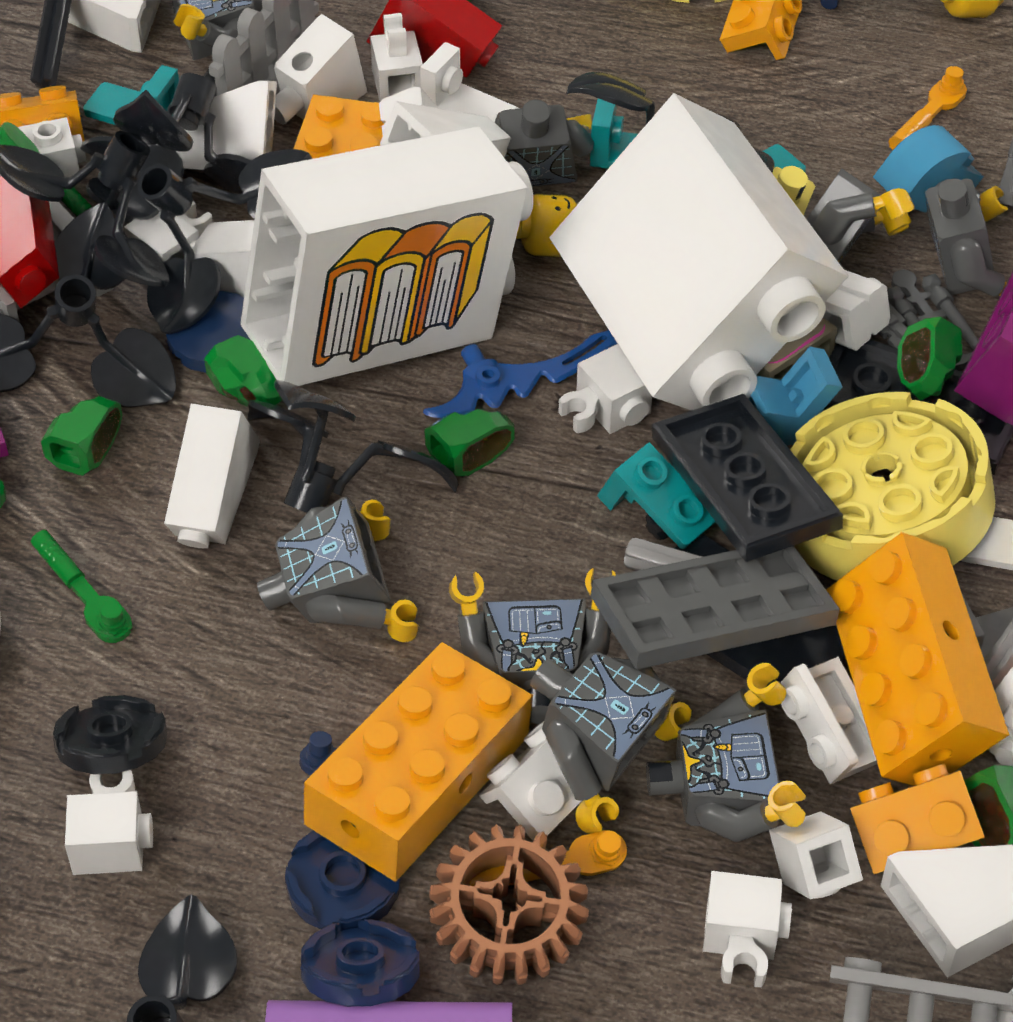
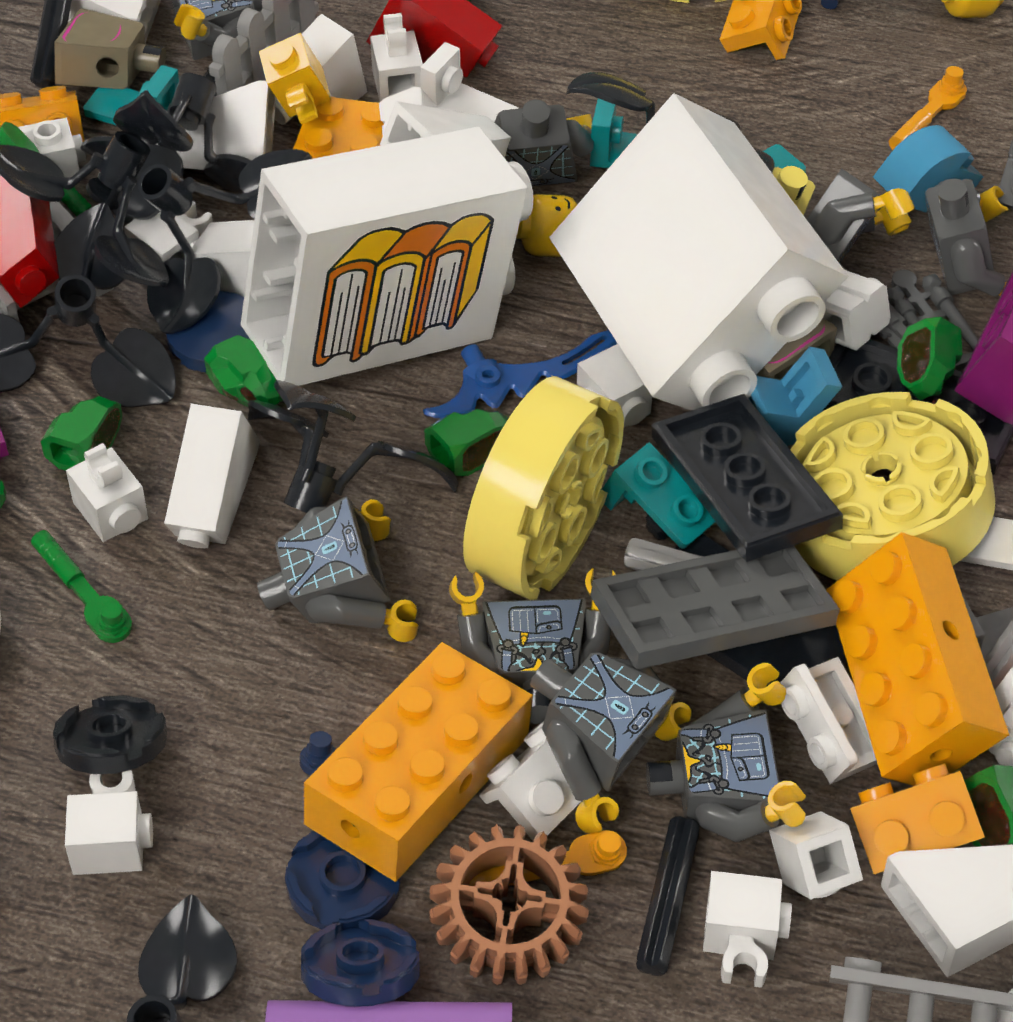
none -> dark tan torso [54,8,166,89]
none -> white brick [66,443,148,542]
none -> yellow brick [259,32,331,125]
none -> light yellow brick [463,376,624,600]
none -> black axle [636,816,700,976]

